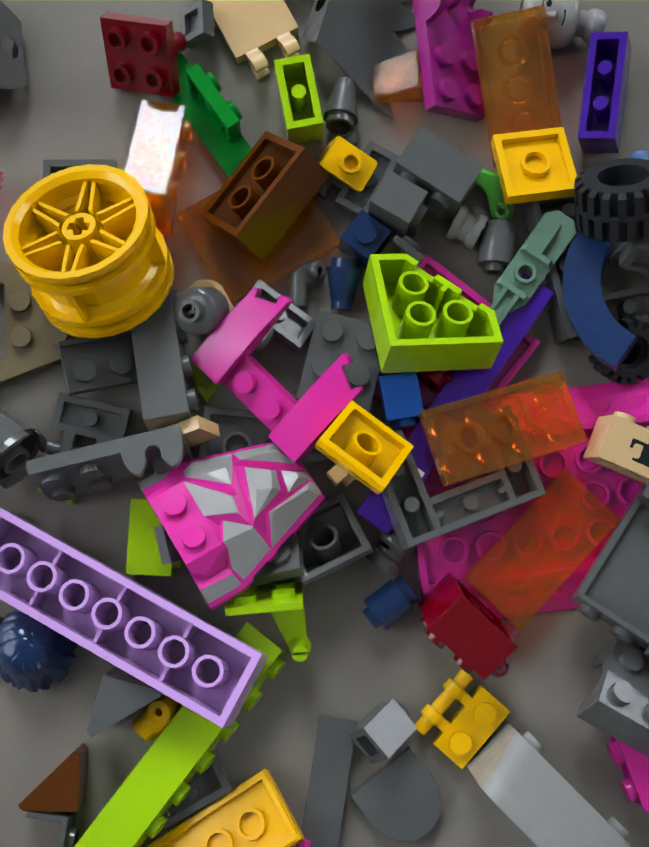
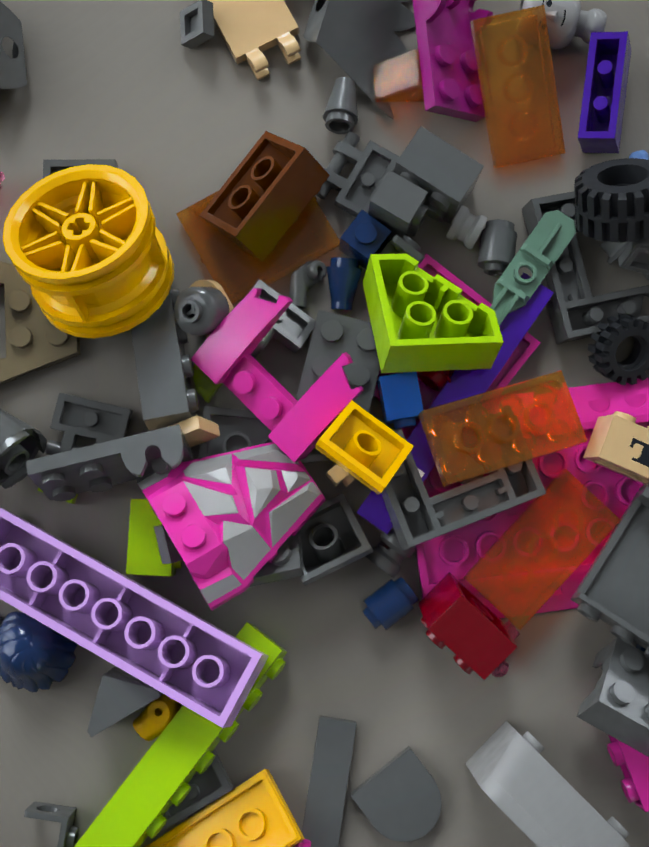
reddish brown slope [18,743,88,812] -> none
dark grey plate [57,330,138,396] -> none
dark red plate [100,12,187,98] -> none
wedge [125,100,192,237] -> none
green bracket [170,53,252,178] -> none
lime plate [225,578,311,662] -> none
lime brick [274,53,324,144] -> none
yellow bracket [318,135,378,192] -> none
brick [348,698,417,764] -> none
yellow plate [415,669,511,769] -> none
bright green arm [475,168,515,221] -> none
yellow plate [490,127,577,205] -> none
dark blue tile [563,230,637,372] -> none

